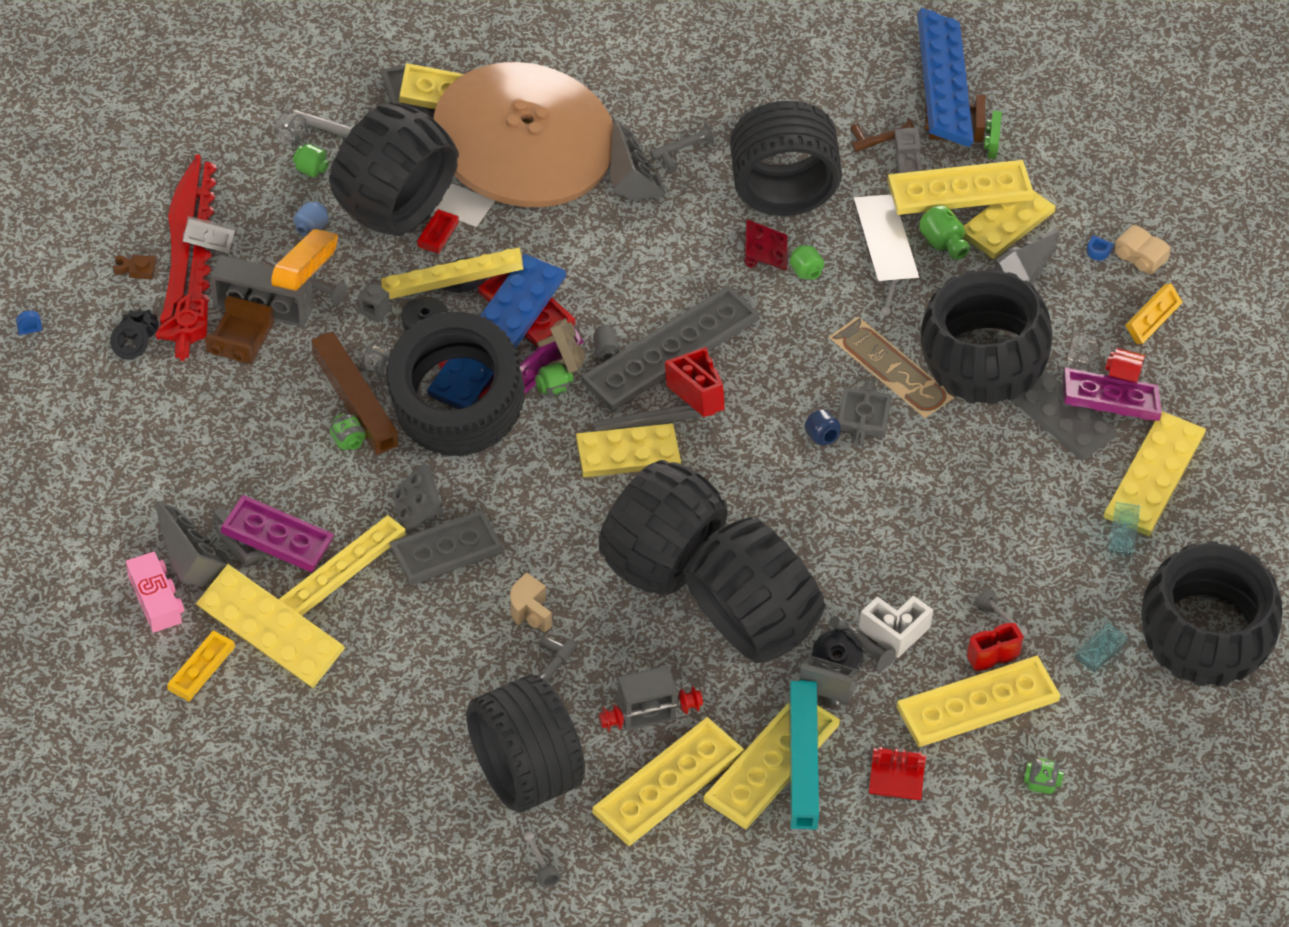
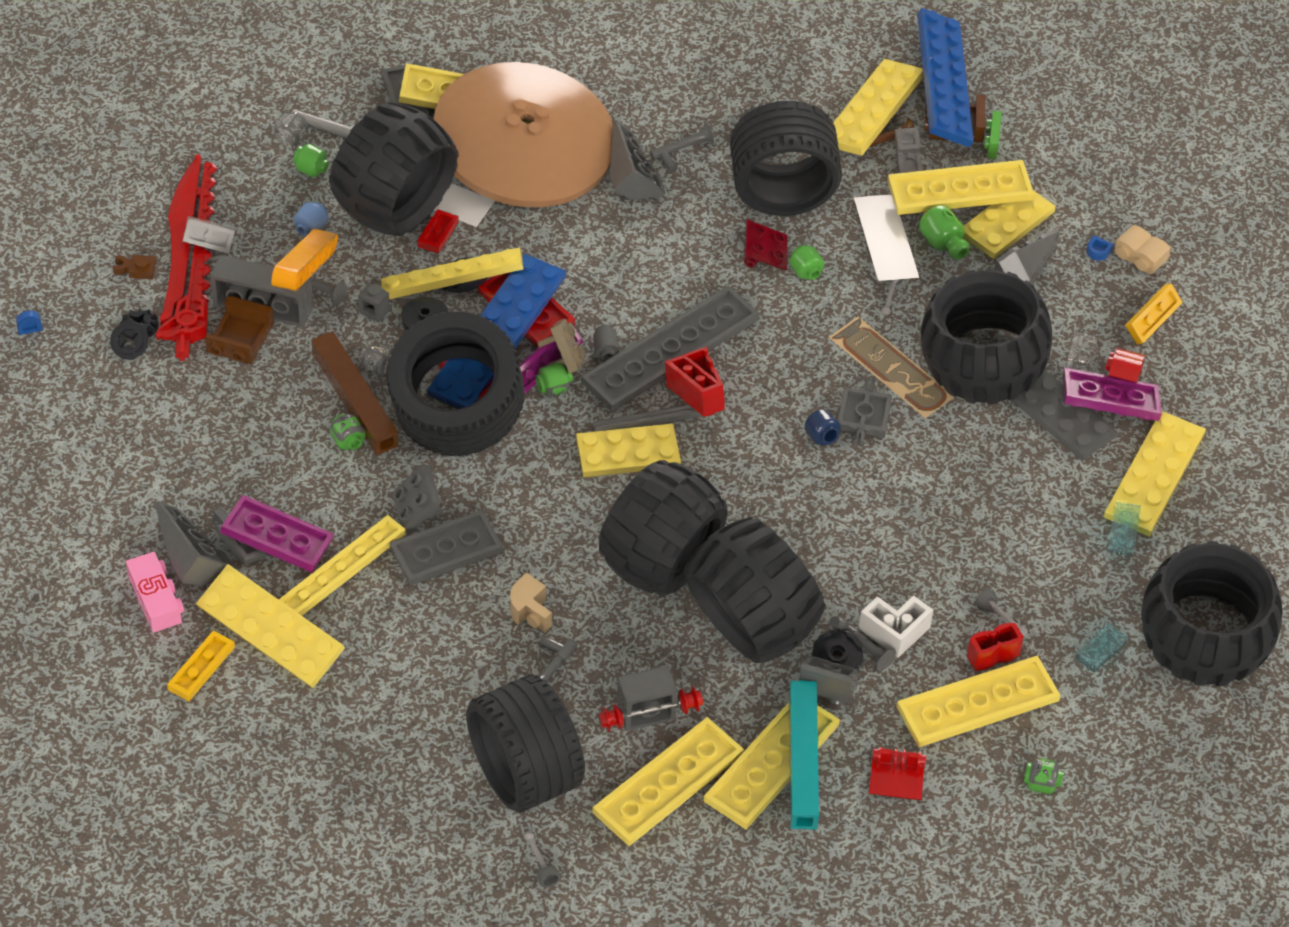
none -> light yellow plate [833,59,924,156]

